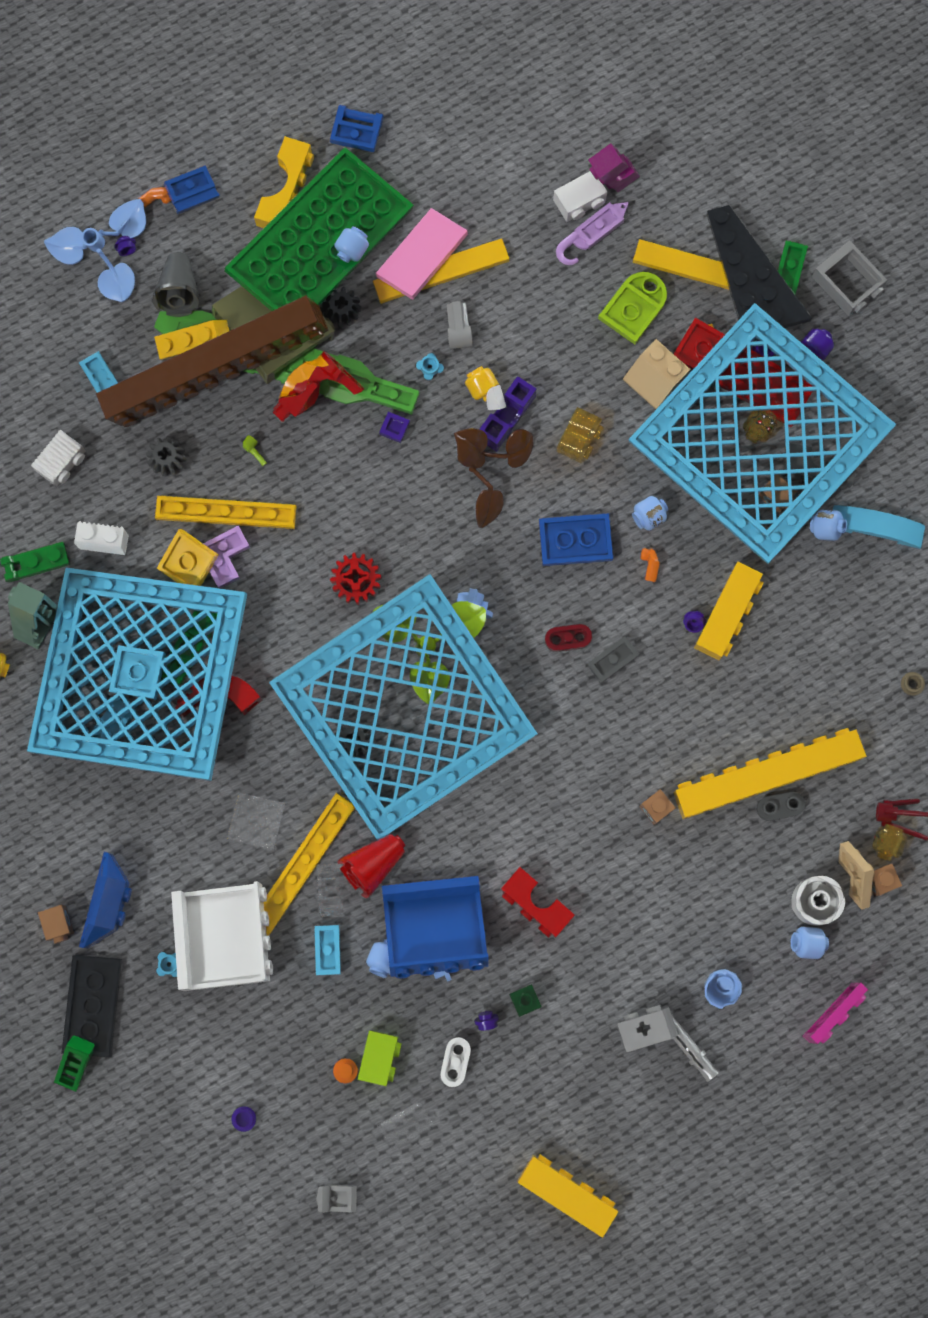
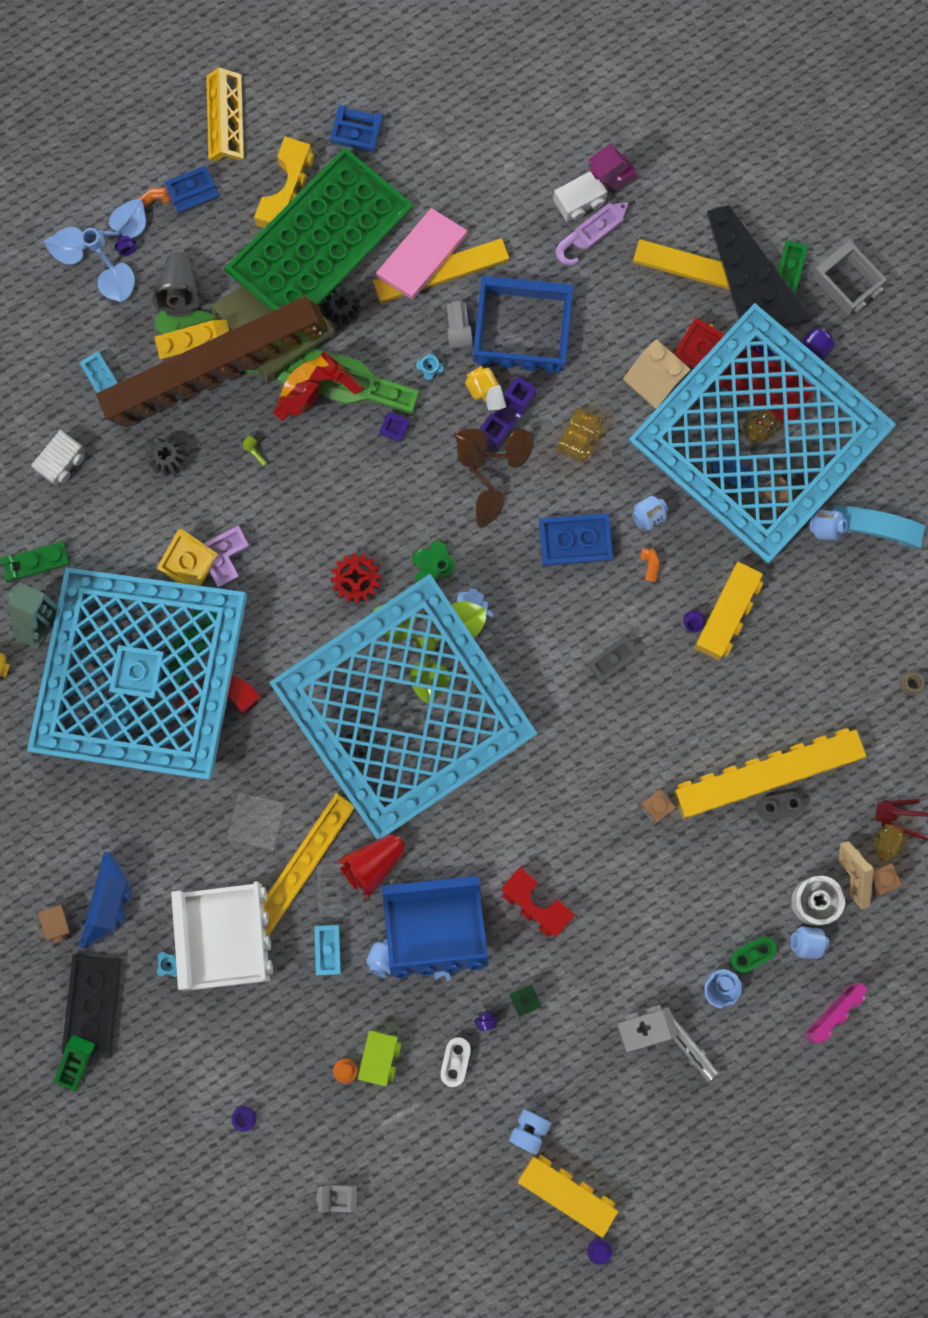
white brick [74,521,129,555] -> none
yellow tile [155,496,297,529] -> none
light blue head [334,226,369,263] -> none
dark red plate [545,624,592,652] -> none
lime plate [598,272,667,345] -> none
none -> yellow fence [206,67,244,162]
none -> green plate [412,540,455,582]
none -> blue window [473,276,573,373]
none -> light blue wheel [508,1108,552,1155]
none -> dark purple plate [587,1239,612,1265]
none -> blue plate [711,454,754,489]
none -> green plate [730,937,777,973]

